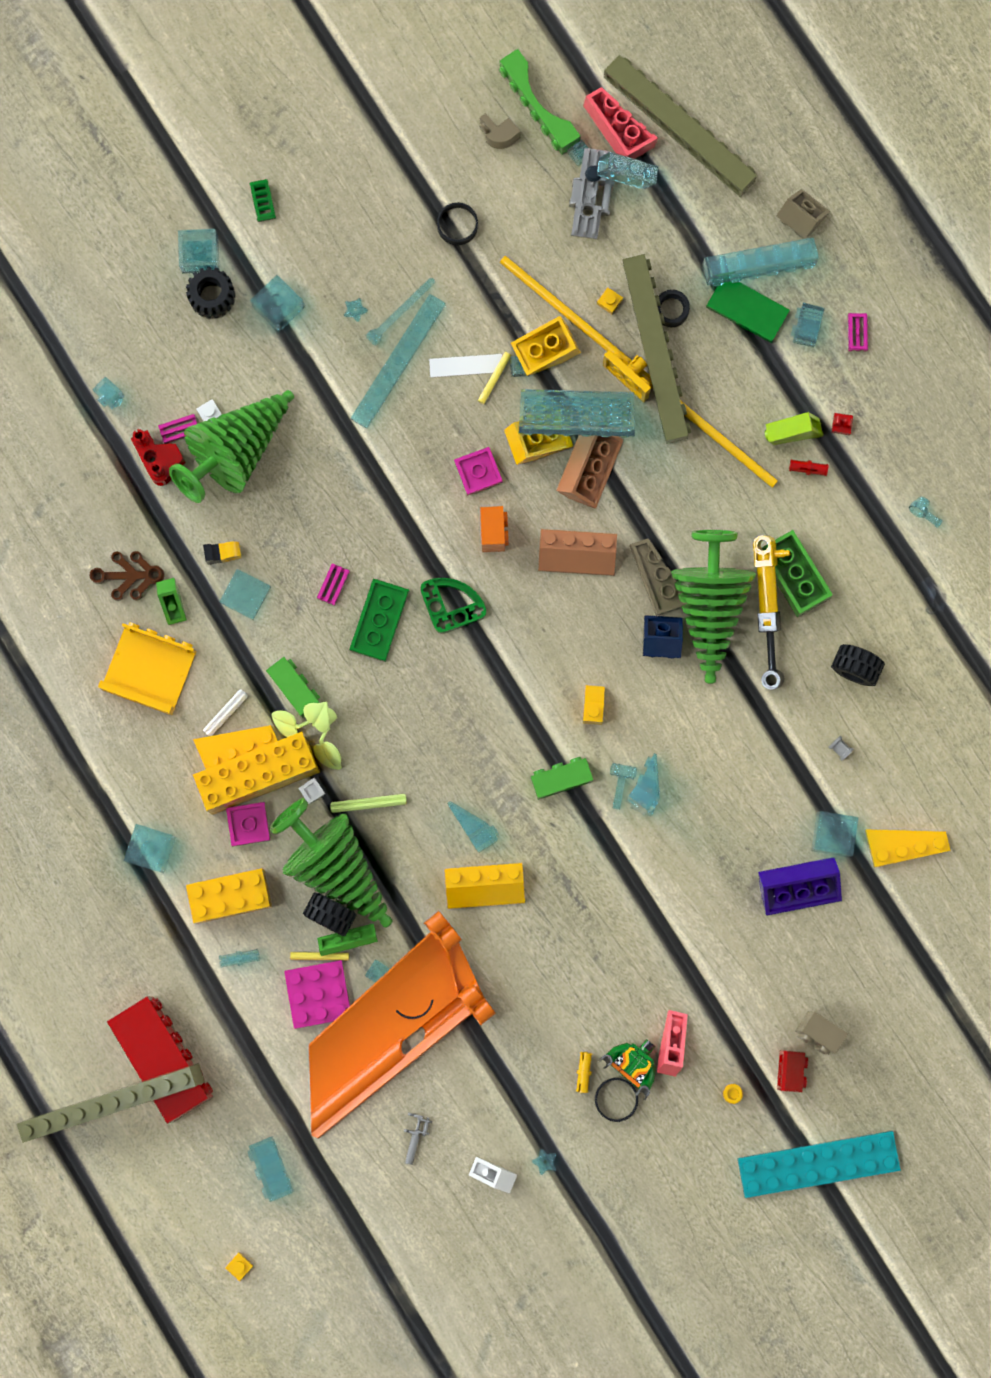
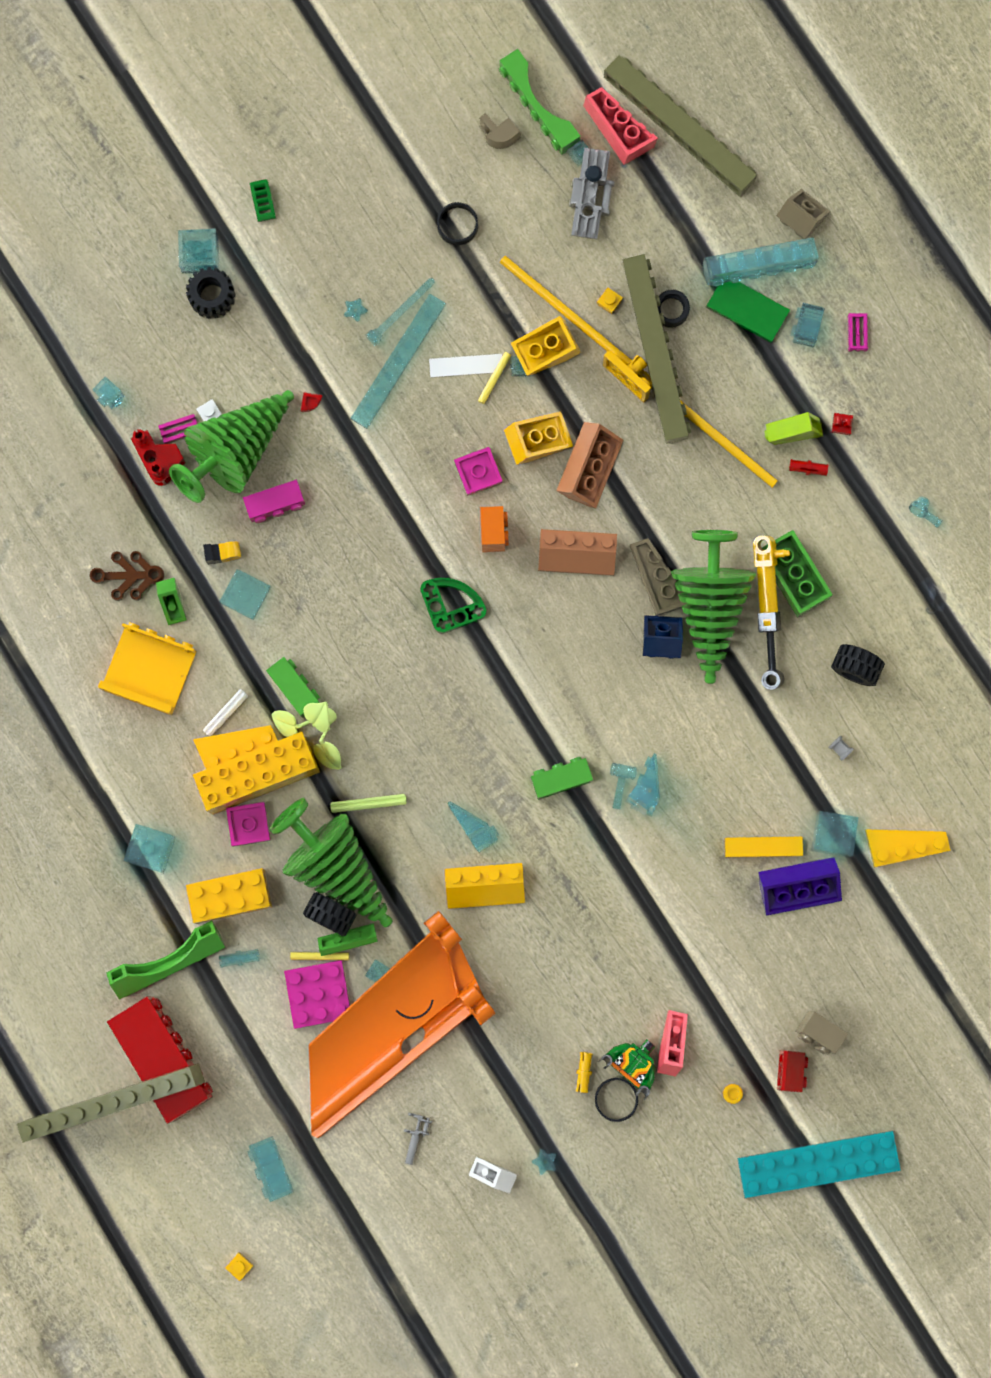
clear light blue brick [250,275,305,333] -> none
white plate [298,778,325,805] -> none
dark pink tile [317,563,350,606] -> none
green tile [349,578,409,662] -> none
clear light blue plate [519,389,635,438] -> none
yellow slope [583,685,605,725] -> none
clear light blue brick [597,152,658,189] -> none
none -> bright green arch [106,920,225,1000]
none -> dark pink brick [243,479,306,523]
none -> red tile [301,392,323,412]
none -> yellow tile [724,837,803,857]

